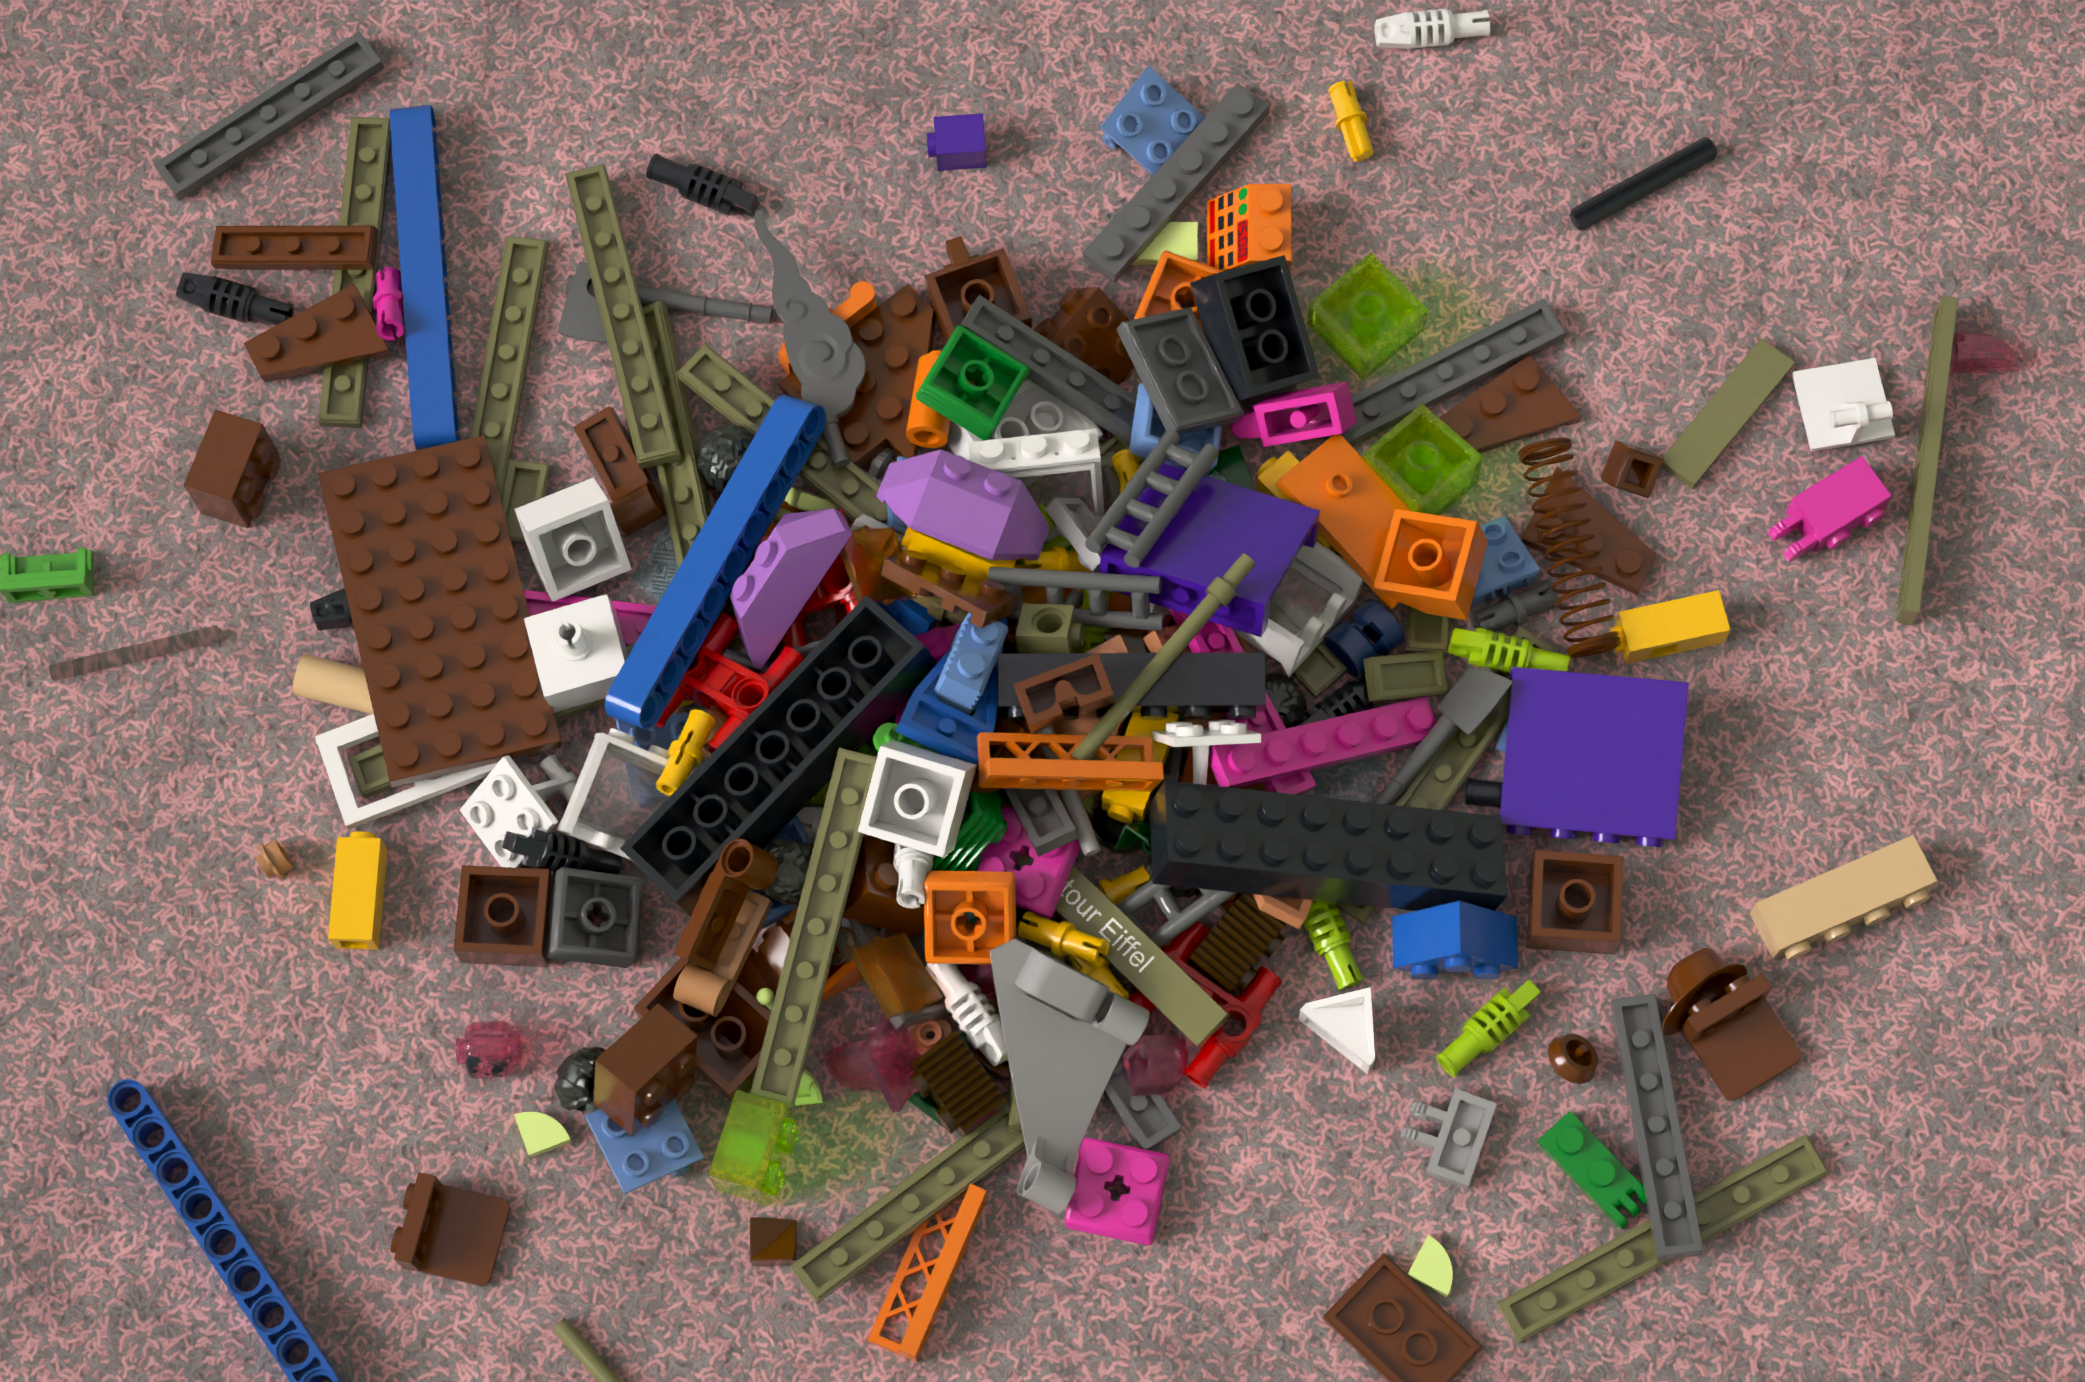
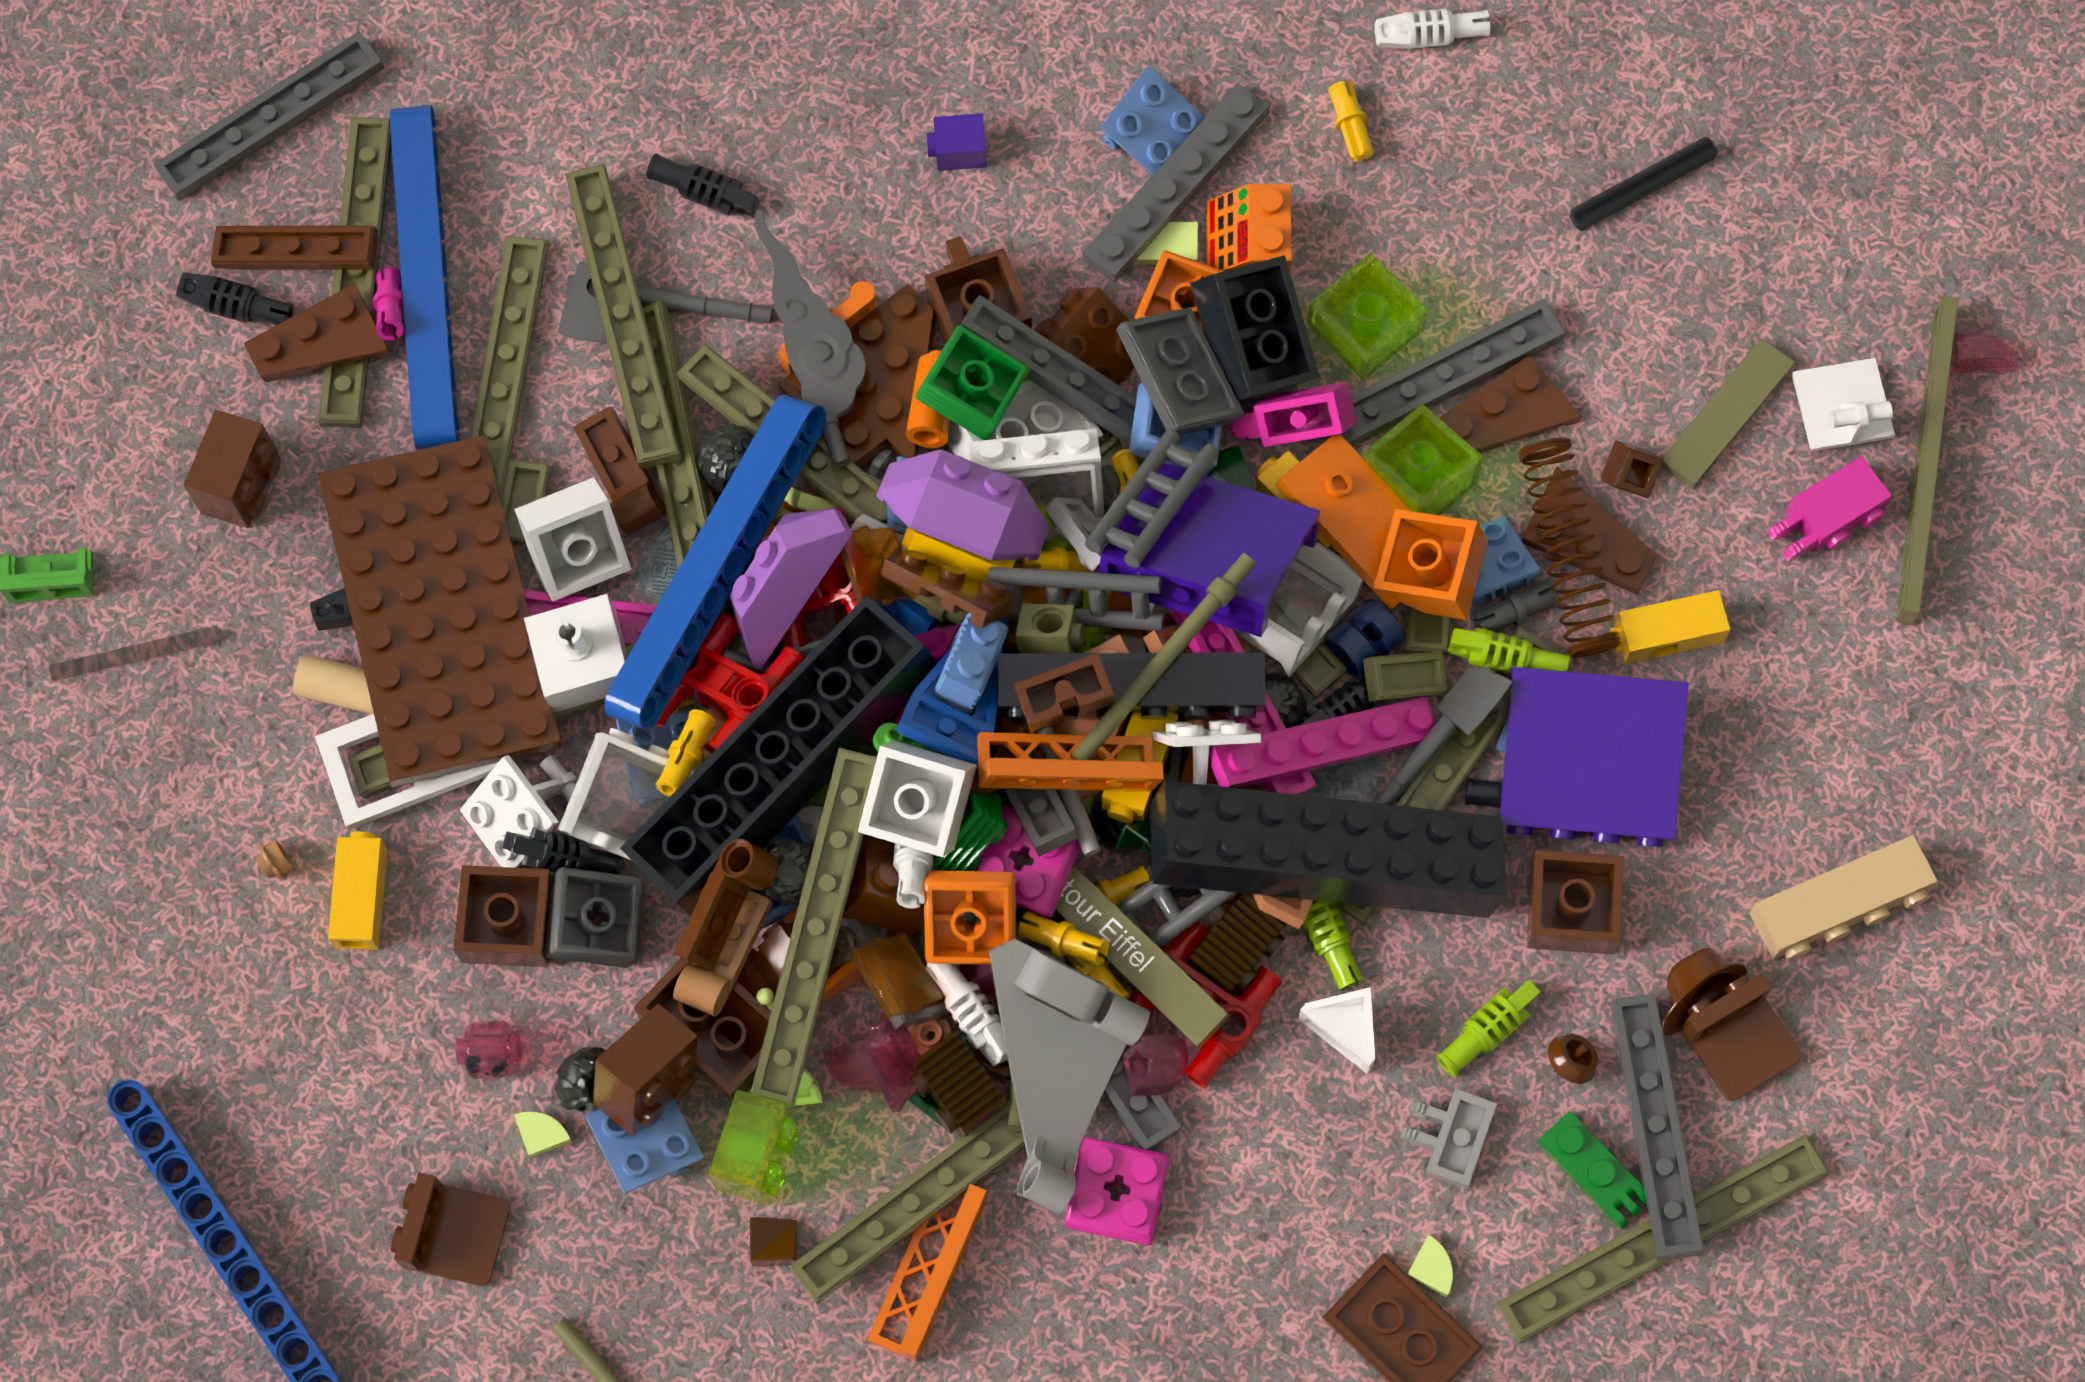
blue brick [1392,901,1518,980] -> none

